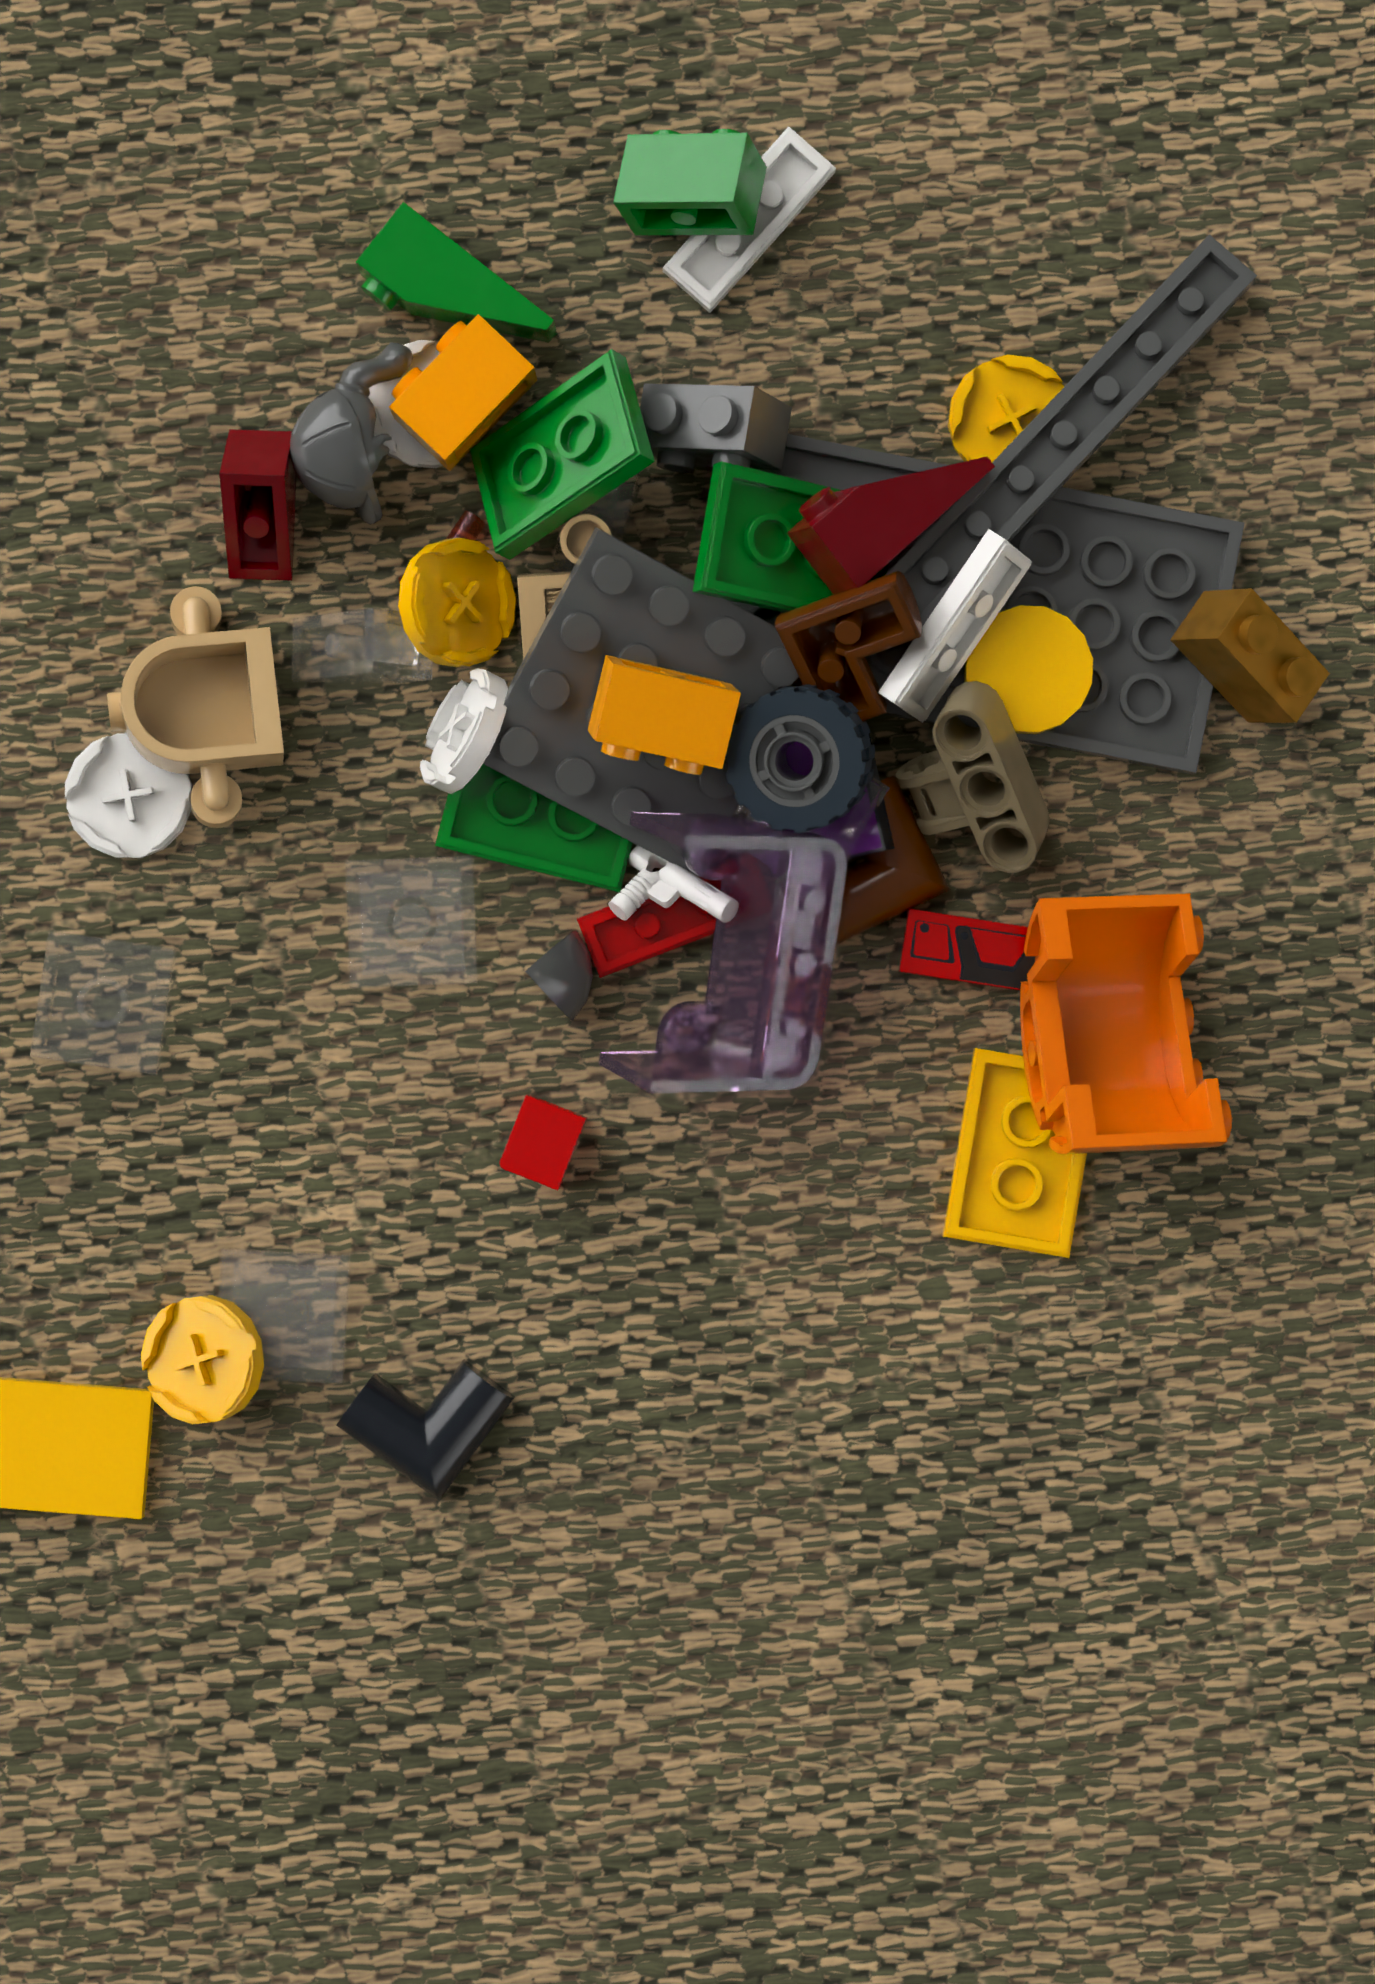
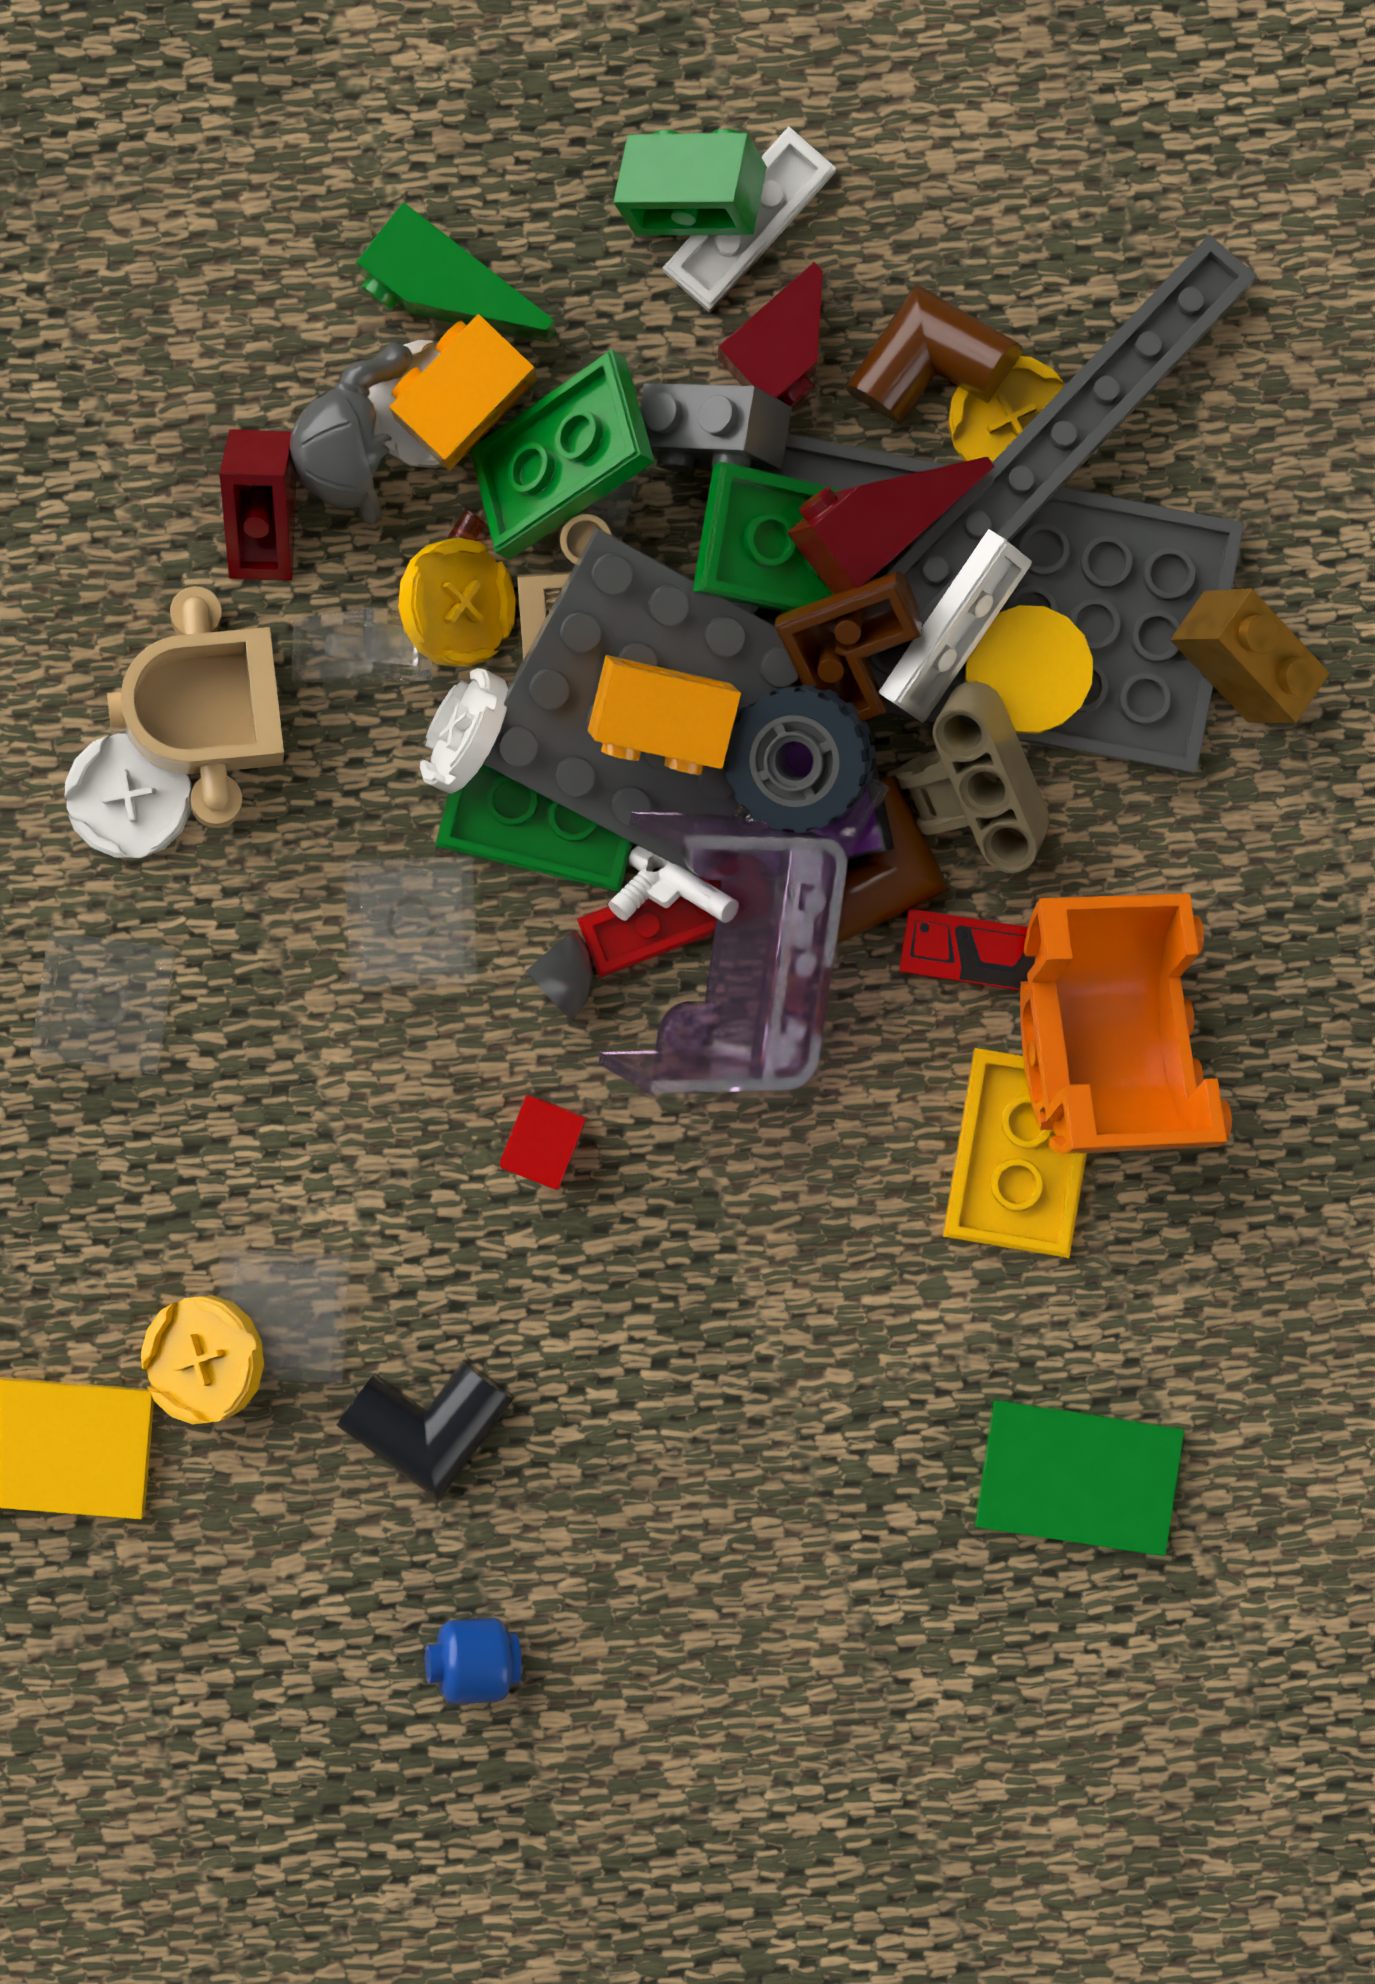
none -> blue head [425,1618,521,1705]
none -> dark red slope [718,262,823,409]
none -> reddish brown brick [846,284,1024,425]
none -> green tile [974,1398,1184,1556]

